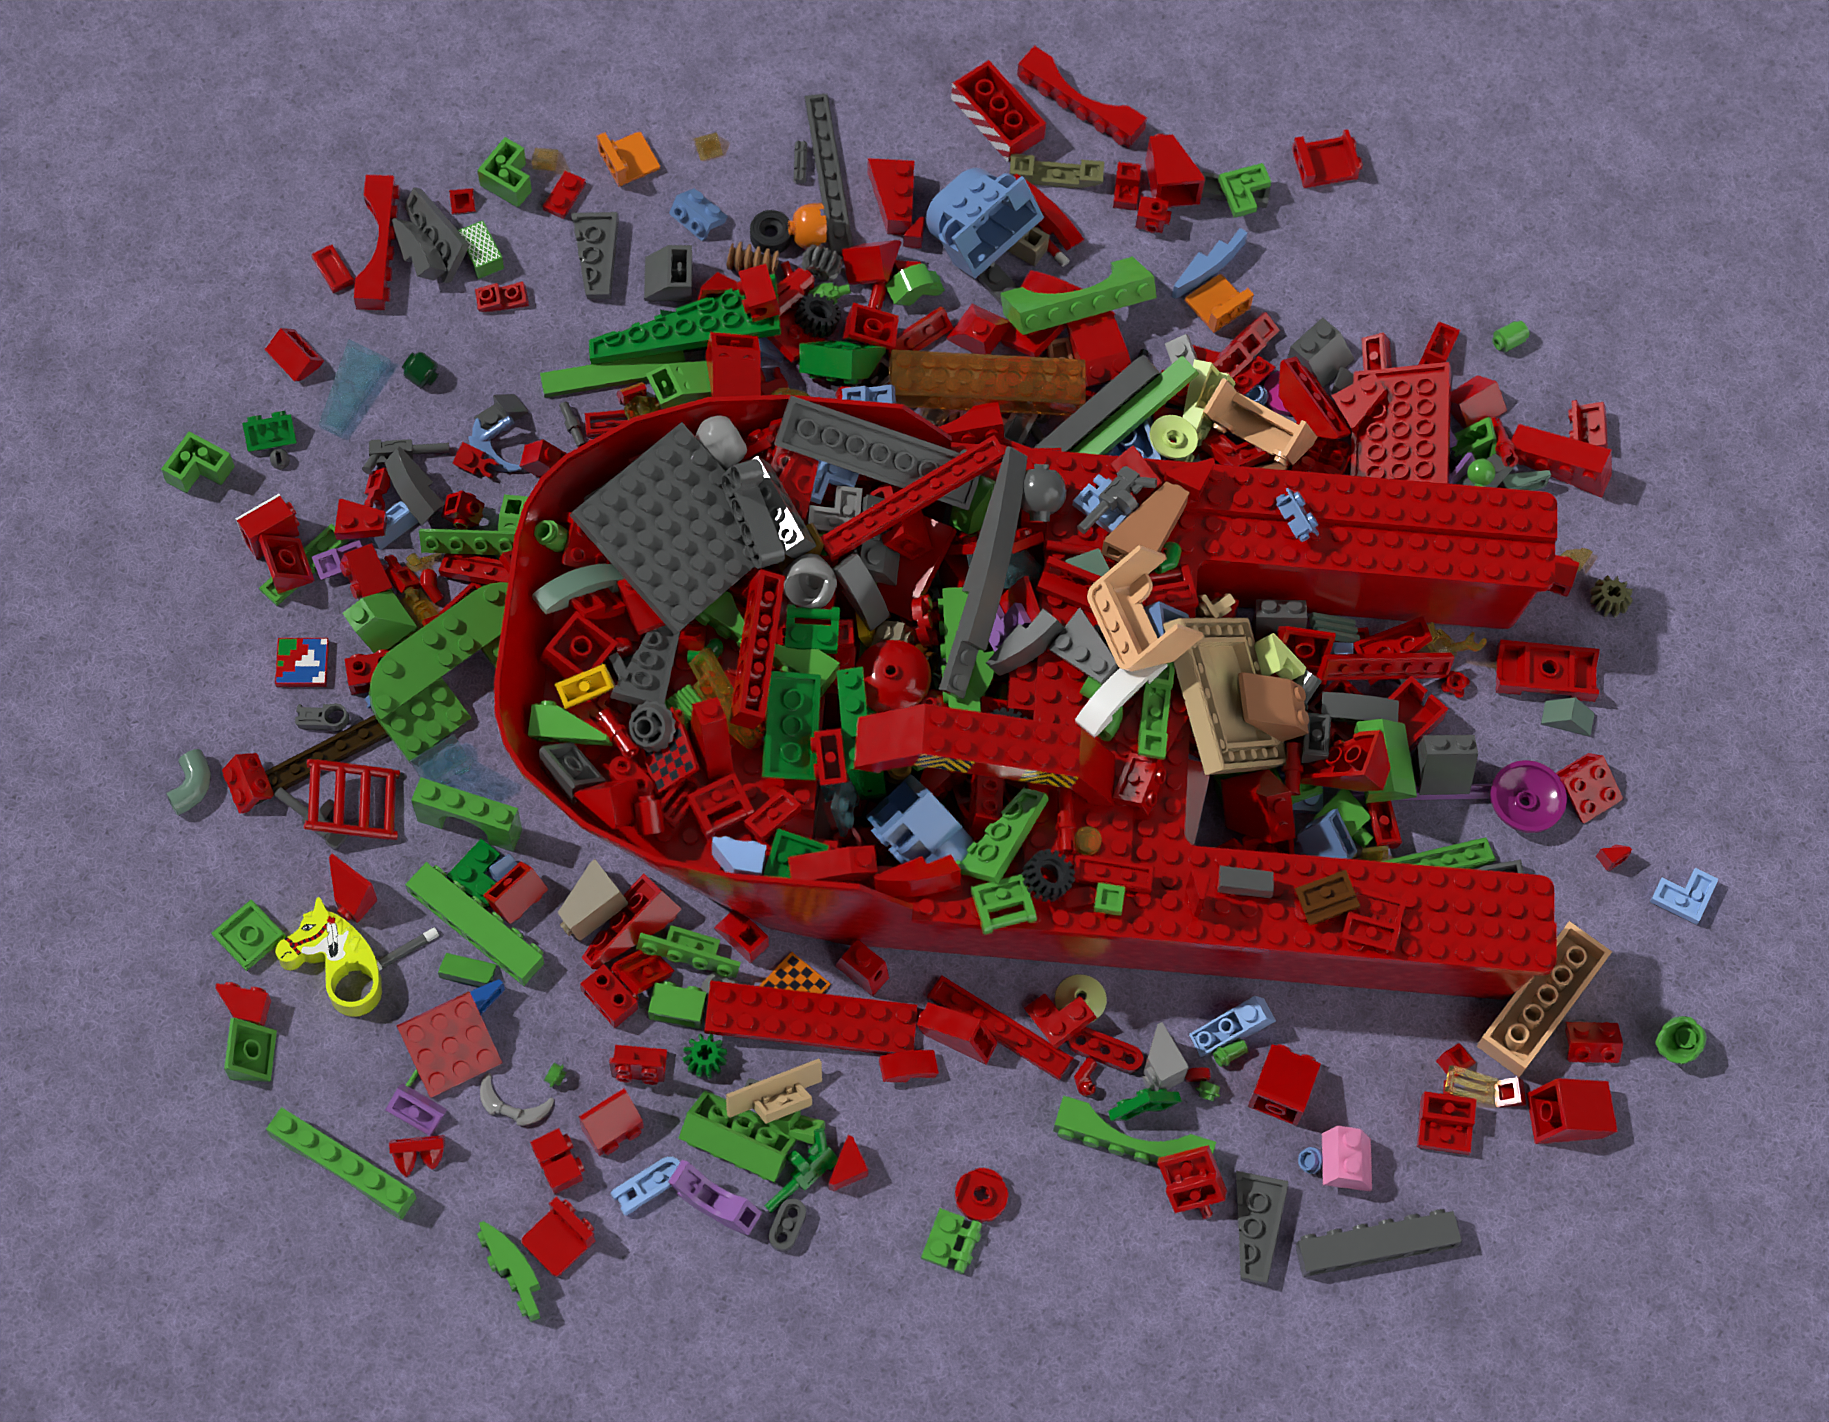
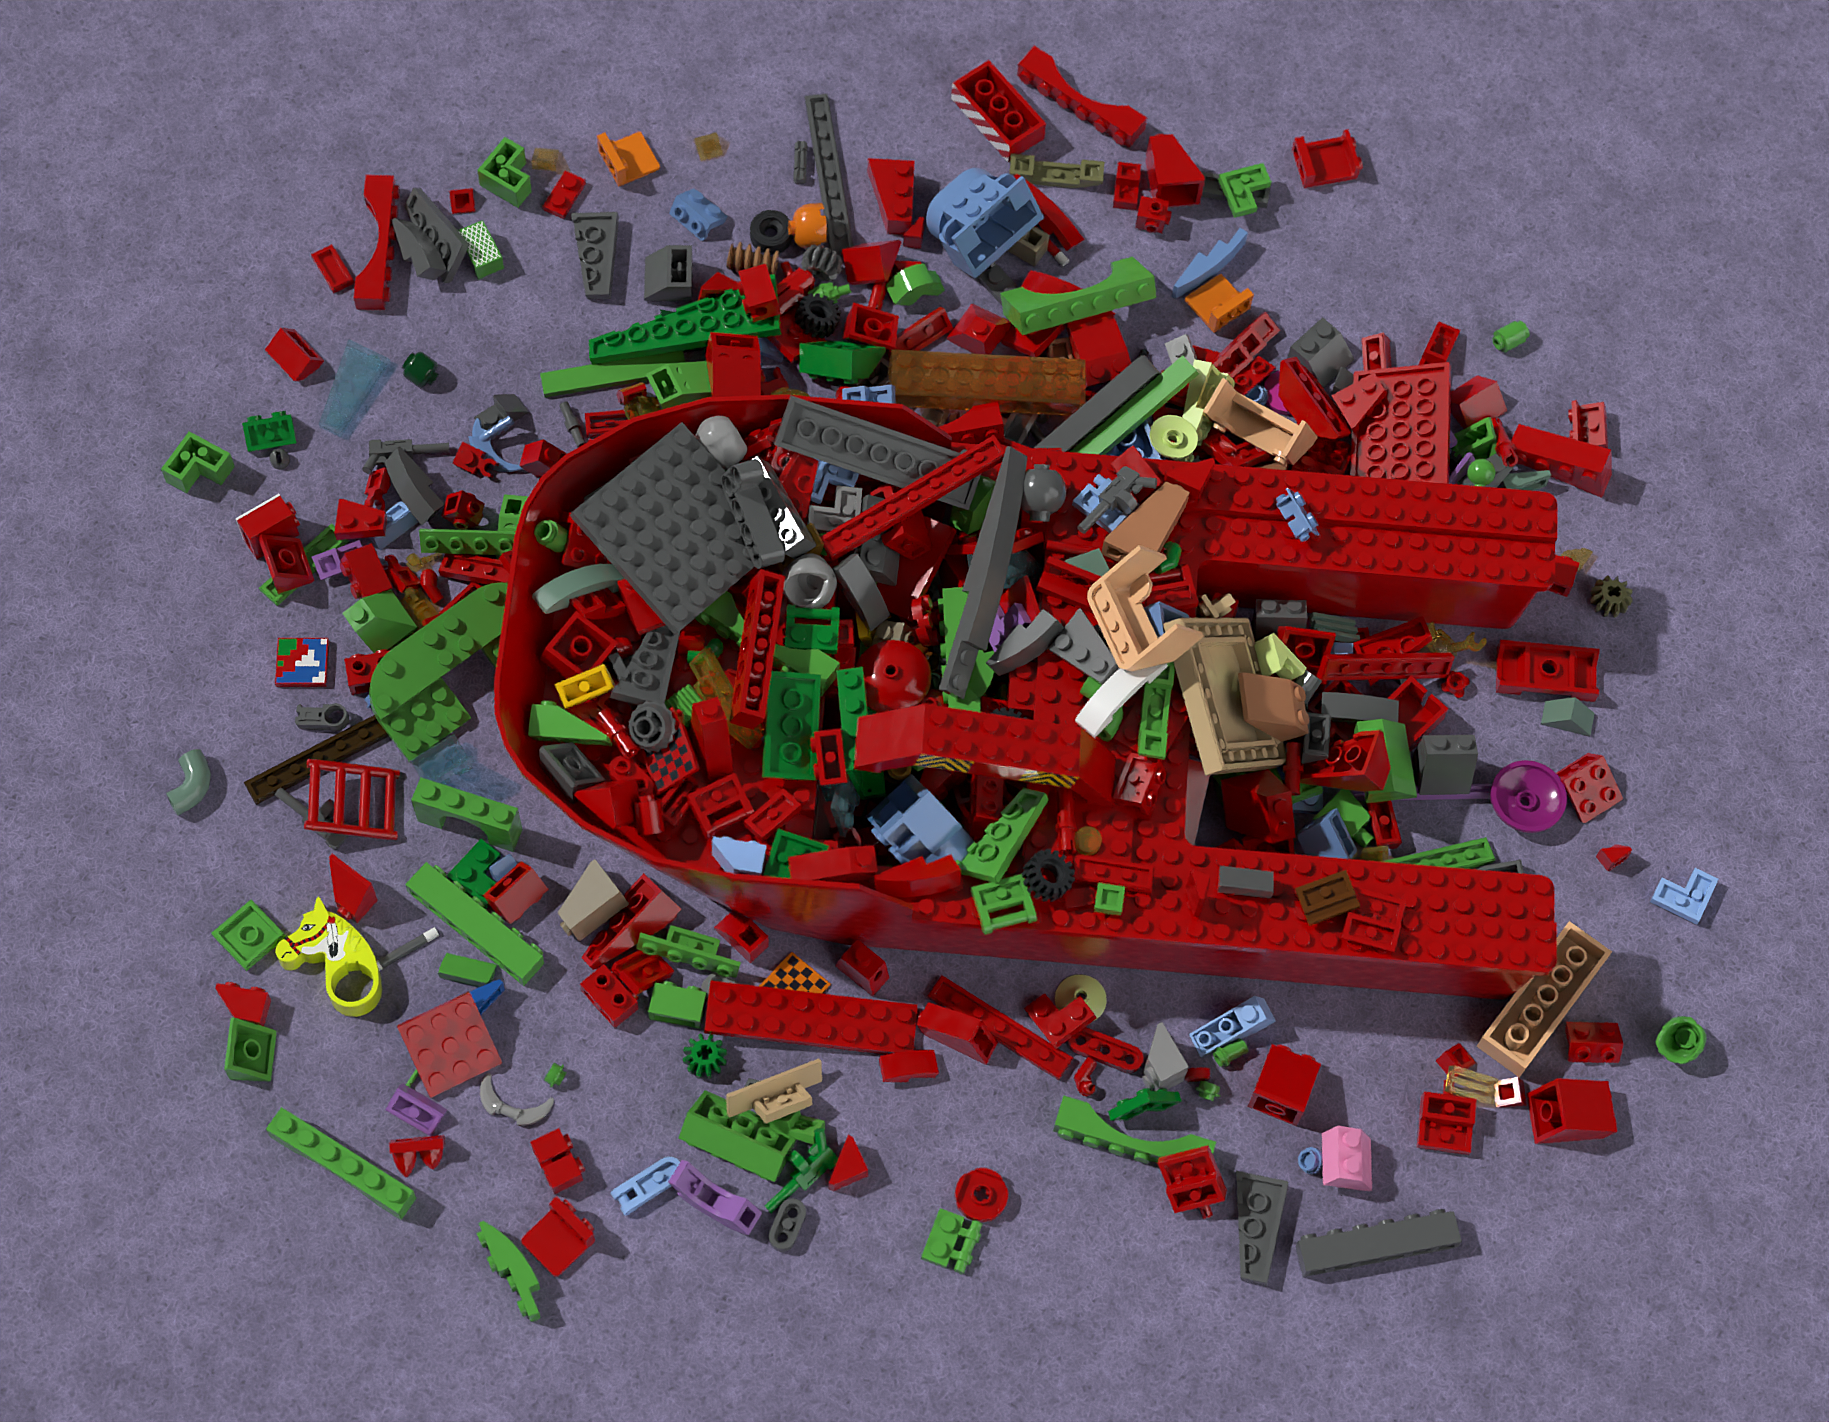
red bracket [222,753,274,814] -> none
red slope [475,281,529,312] -> none
red slope [579,1088,644,1156] -> none
red bracket [609,1045,668,1085] -> none

